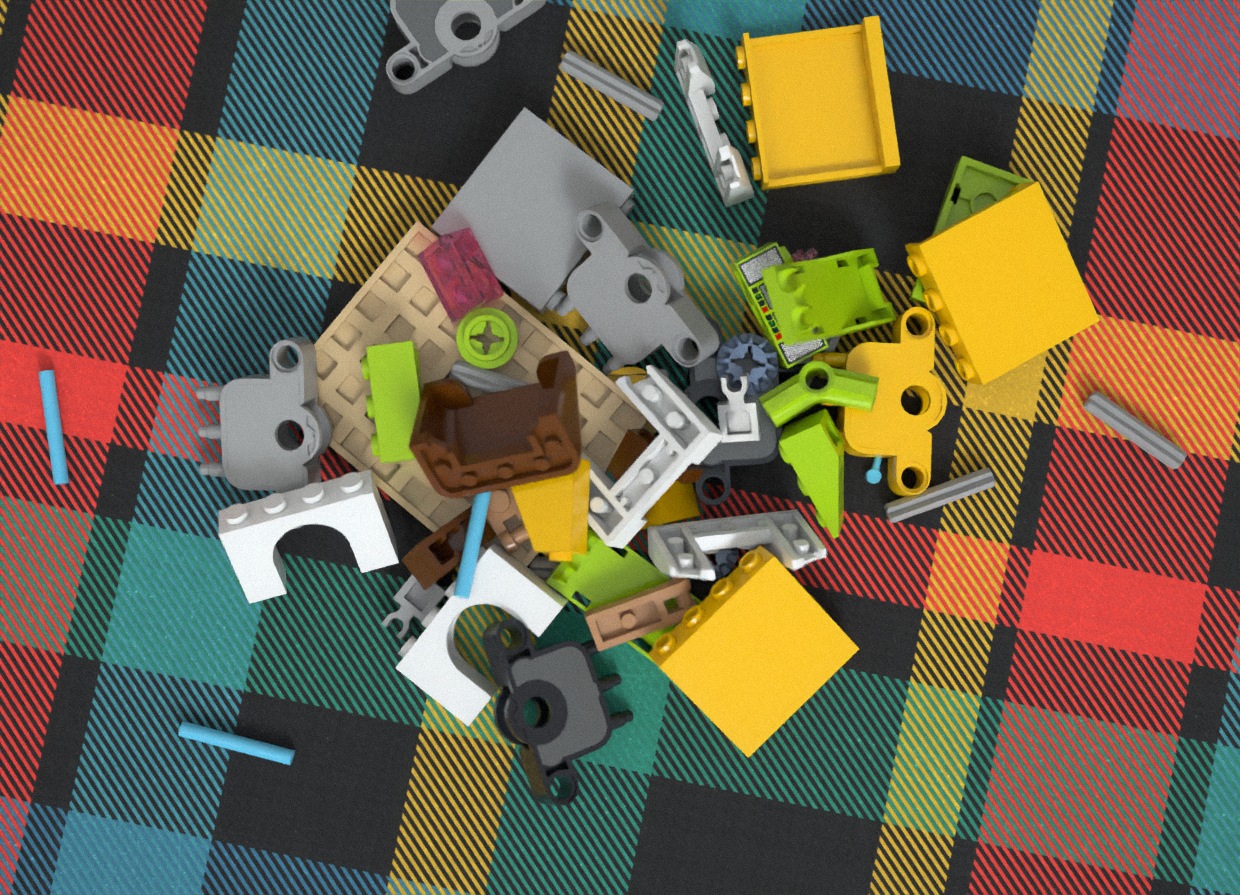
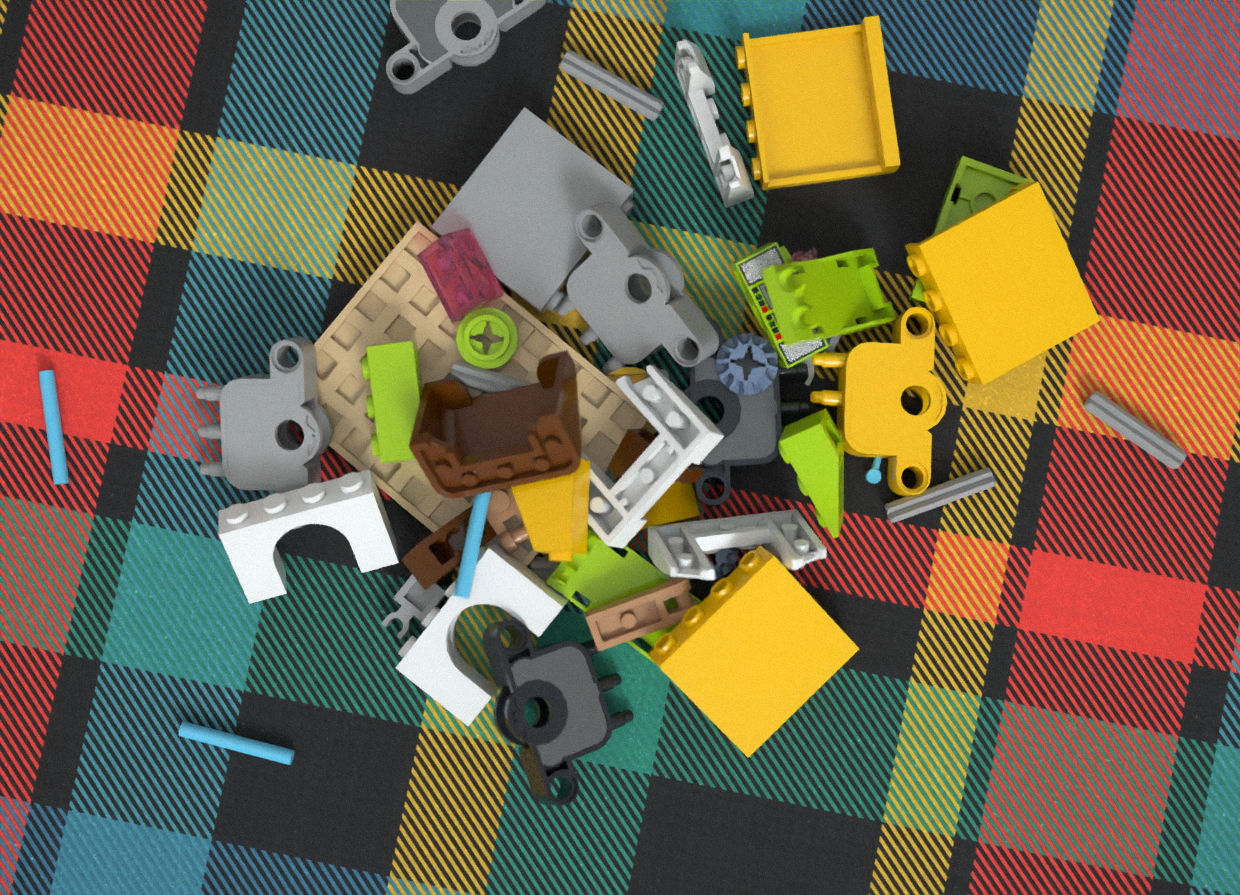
plate [717,373,762,443] -> none
lime piece [759,361,879,428] -> none

